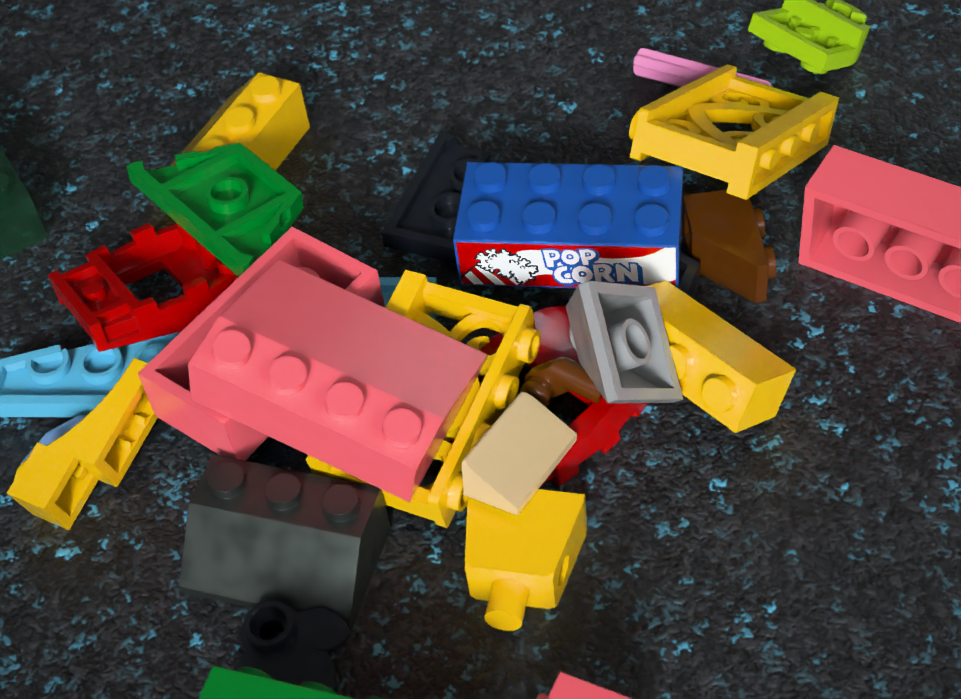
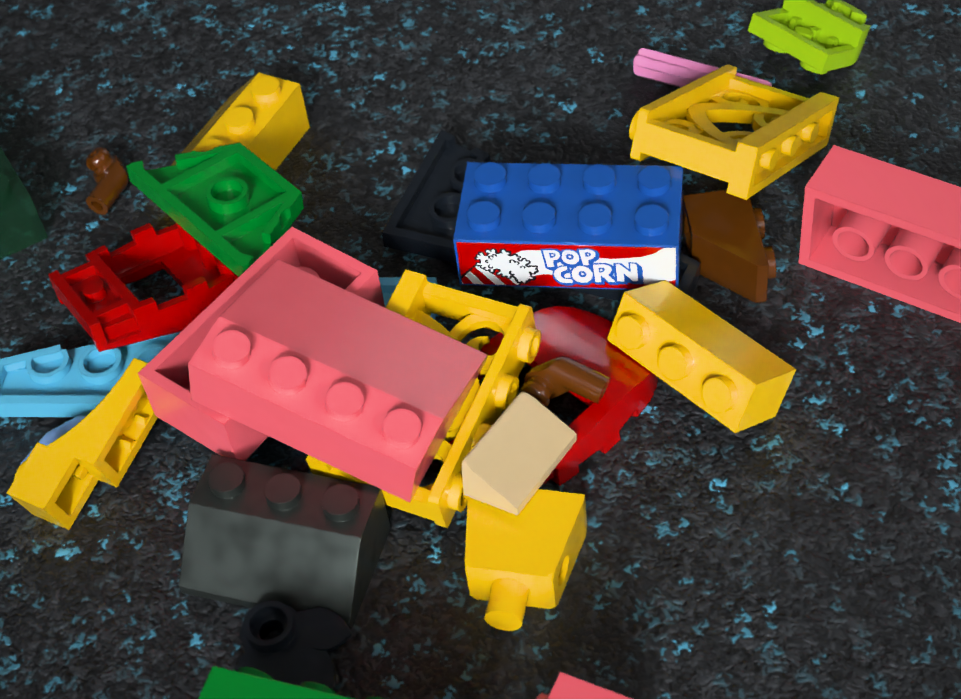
light grey slope [566,281,683,403] -> none
none -> reddish brown arm [86,147,129,215]

